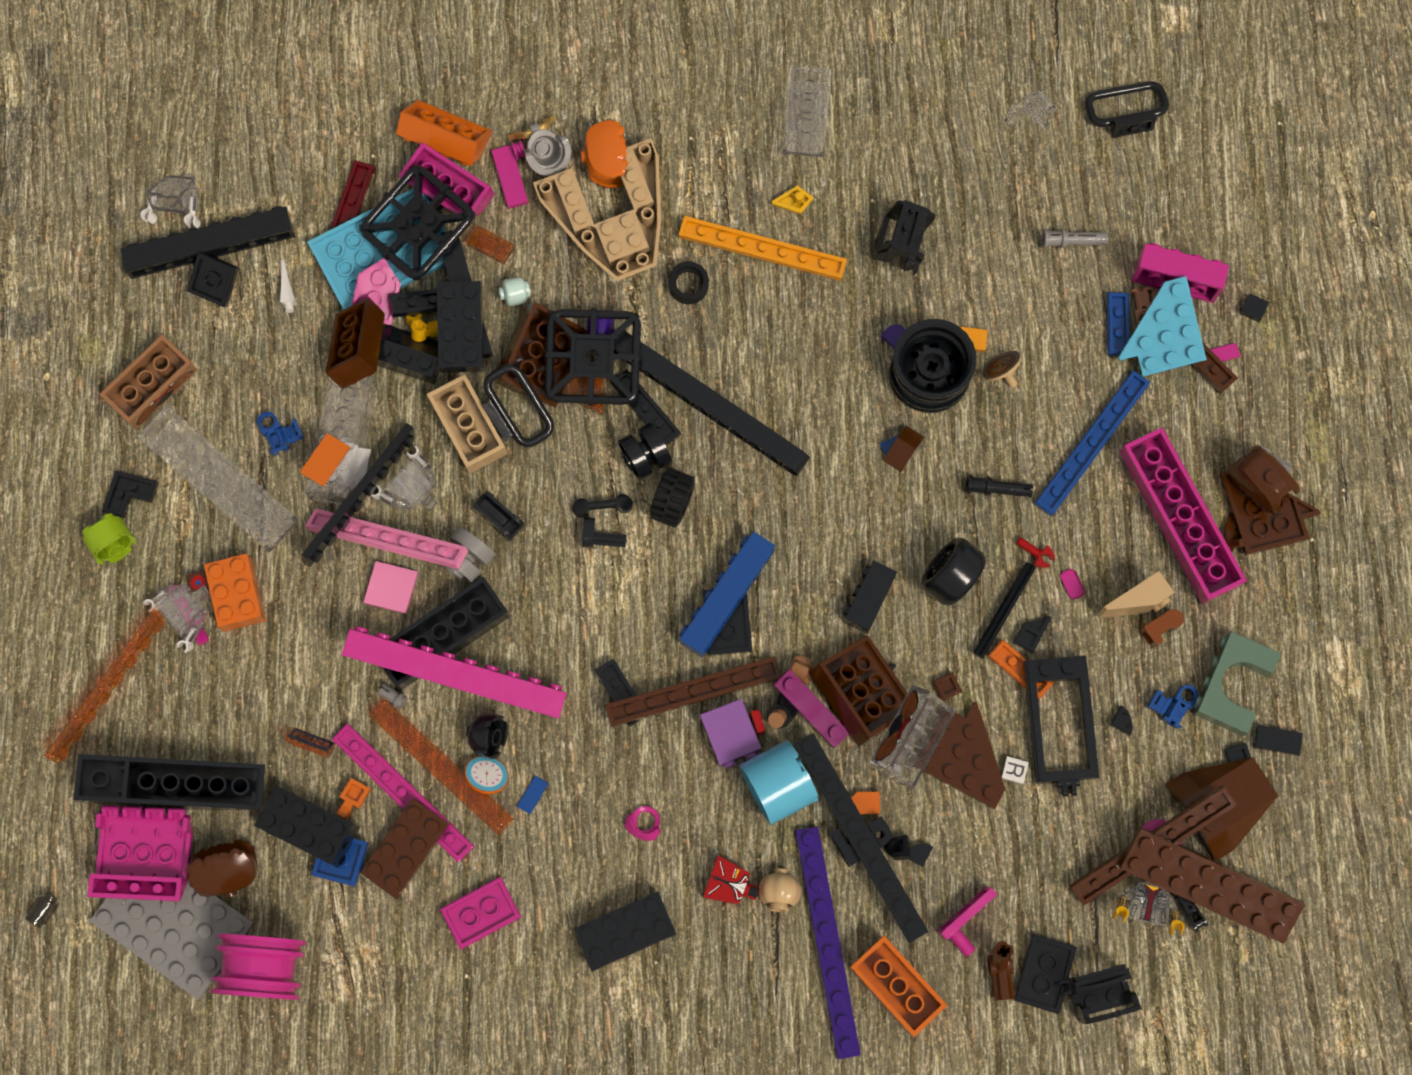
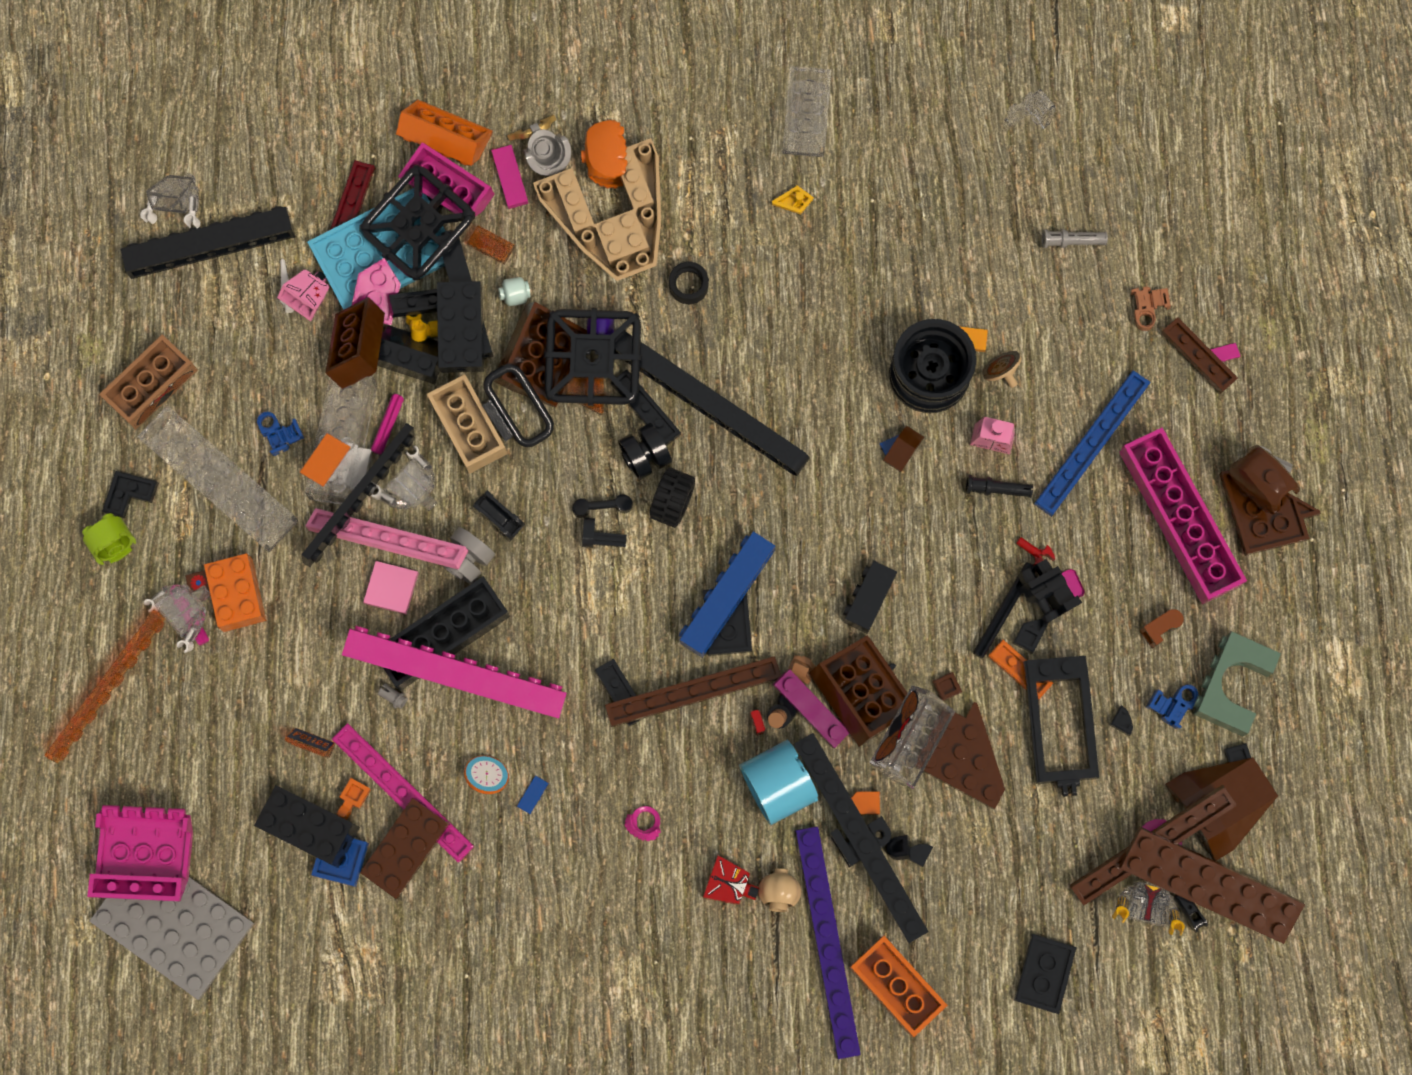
clear smoke brick [25,892,59,928] -> none
black slope [73,754,265,810] -> none
reddish brown animal [186,839,258,898] -> none
black tile [187,251,239,308] -> none
dark pink wheel [210,933,306,1000] -> none
clear orange plate [369,699,514,836] -> none
dark pink tile [440,876,521,950] -> none
black cylinder [466,713,508,759] -> none
dark pink bush [511,140,526,161] -> none
black brick [574,892,677,972] -> none
light orange plate [679,216,847,281] -> none
medium lavender panel [700,699,761,769] -> none
black animal [872,200,936,275] -> none
dark purple tile [881,324,905,350] -> none
black wheel [921,537,986,606] -> none
dark pink piece [936,886,998,957] -> none
reddish brown piece [987,941,1015,1001] -> none
white tile [1001,756,1029,785] -> none
black animal [1058,964,1142,1024] -> none
black bar [1084,81,1169,138] -> none
tan slope [1096,571,1175,618] -> none
blue tile [1106,292,1130,356] -> none
medium azure wing [1118,276,1207,376] -> none
dark pink brick [1131,243,1229,303] -> none
reddish brown bar [1225,512,1245,552] -> none
black tile [1240,293,1269,322] -> none
black tile [1254,726,1303,756] -> none
none -> bright pink torso [277,270,329,321]
none -> dark pink axle [371,394,404,455]
none -> bright pink torso [970,417,1015,454]
none -> black hips [1018,559,1082,624]

